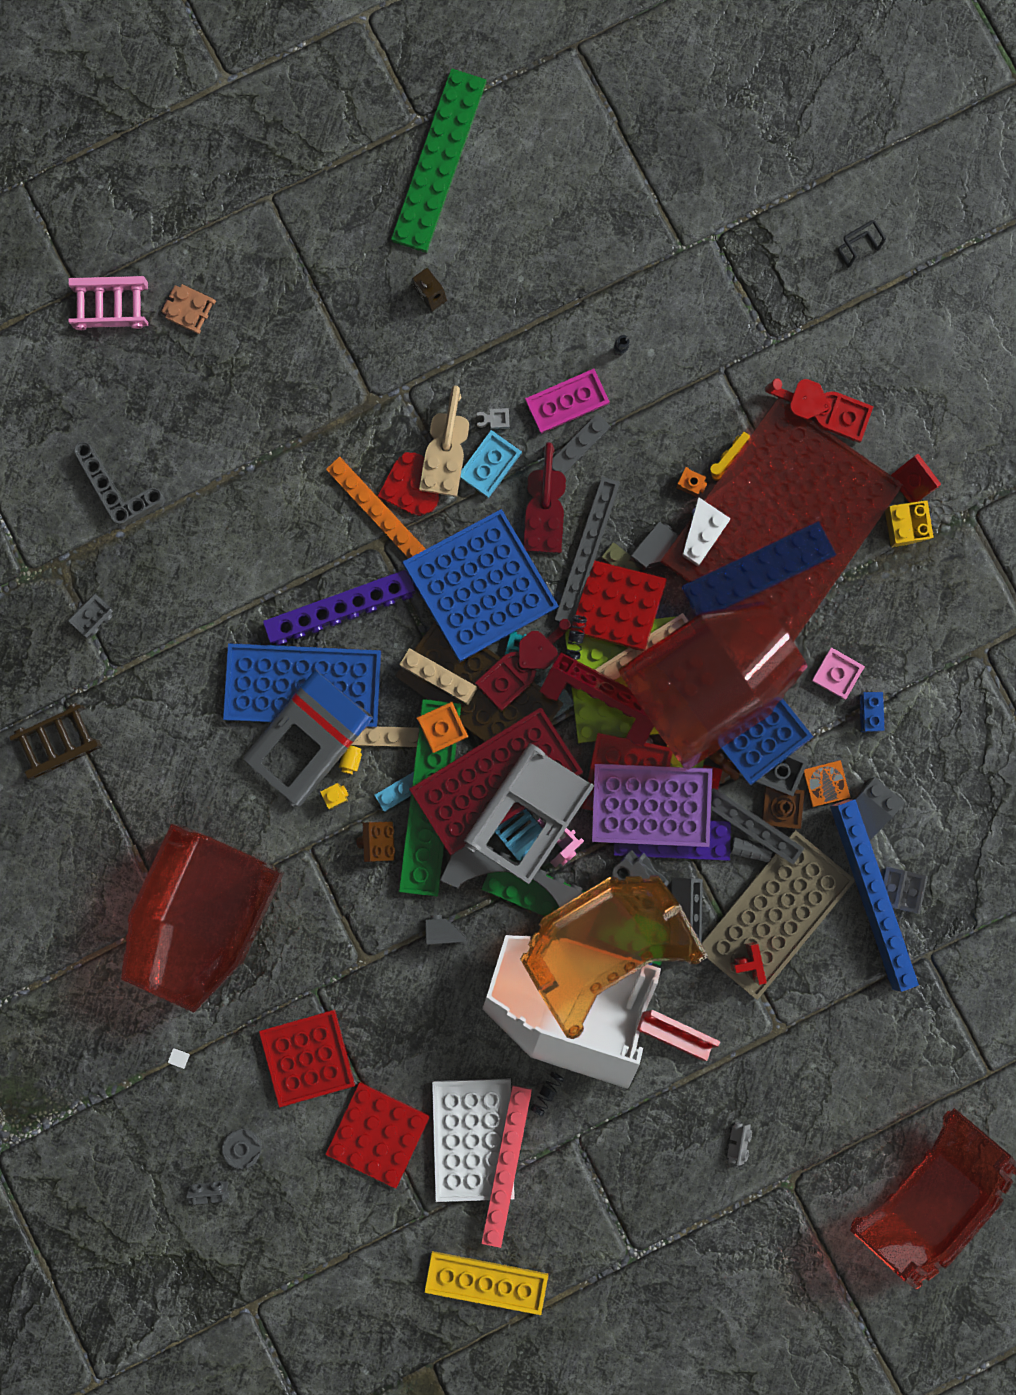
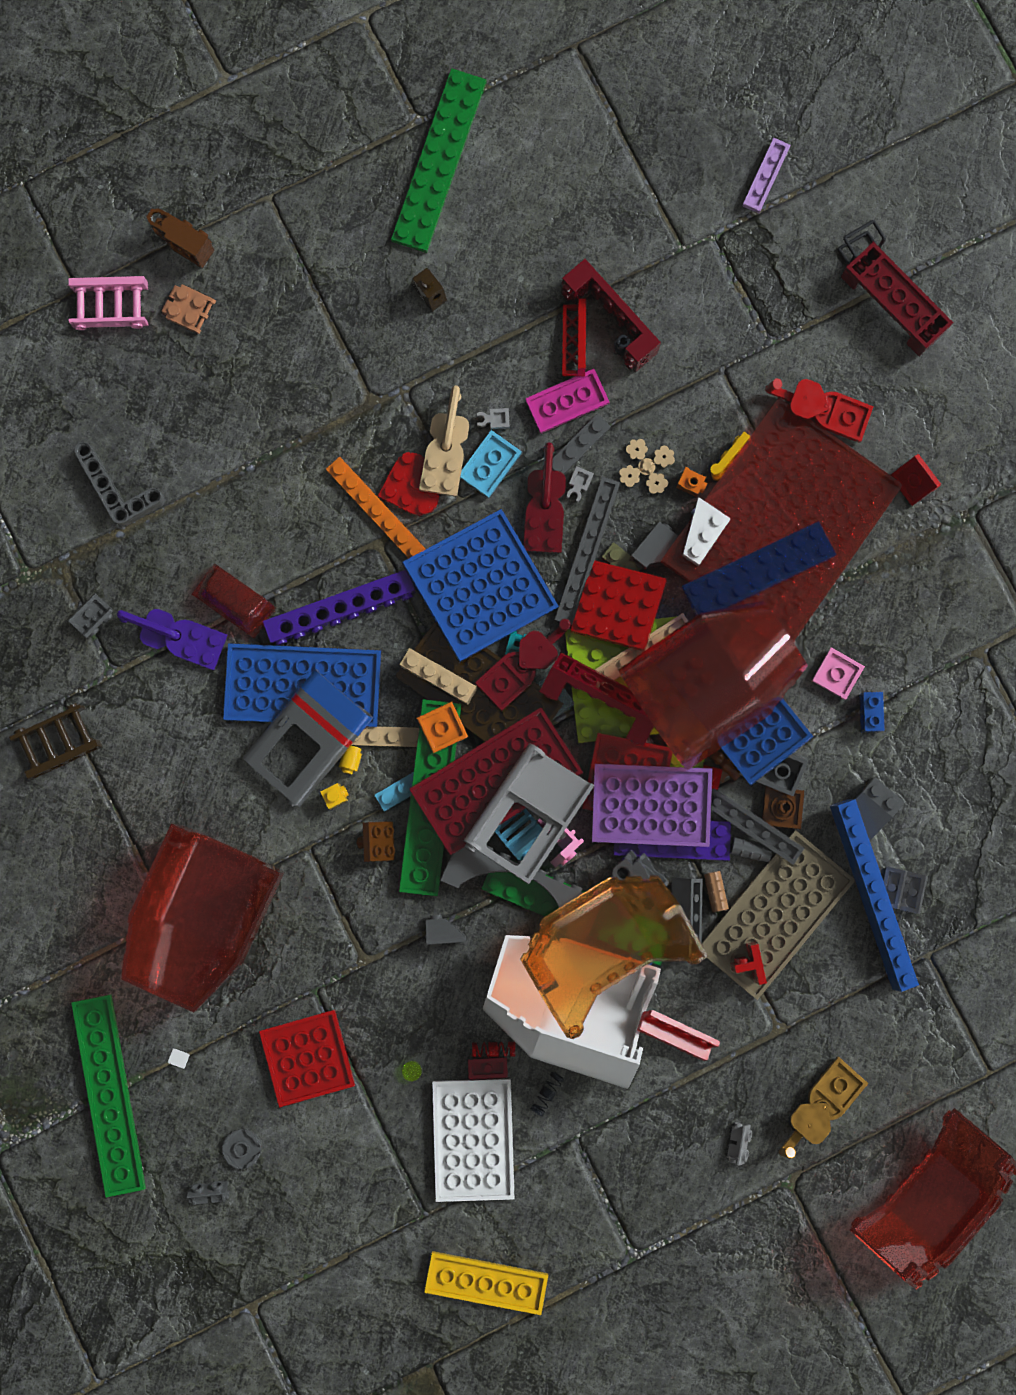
red plate [326,1082,430,1189] -> none
coral plate [482,1085,532,1248] -> none
black piece [566,615,587,660] -> none
tile [803,760,851,807] -> none
yellow slope [885,501,934,547] -> none
none -> green plate [72,994,146,1197]
none -> dark purple plate [117,609,228,670]
none -> reddish brown brick [146,209,215,269]
none -> clear red windscreen [191,564,276,639]
none -> clear neon green tile [402,1061,422,1081]
none -> dark red plate [468,1057,508,1079]
none -> red piece [472,1041,515,1058]
none -> dark red plate [561,259,661,373]
none -> red fence [562,299,586,376]
none -> light grey plate [567,466,594,503]
none -> tan plant [619,439,675,494]
none -> medium nougat axle [704,871,729,912]
none -> lavender plate [742,138,791,213]
none -> pearl gold plate [779,1057,868,1159]
none -> dark red plate [841,242,954,357]

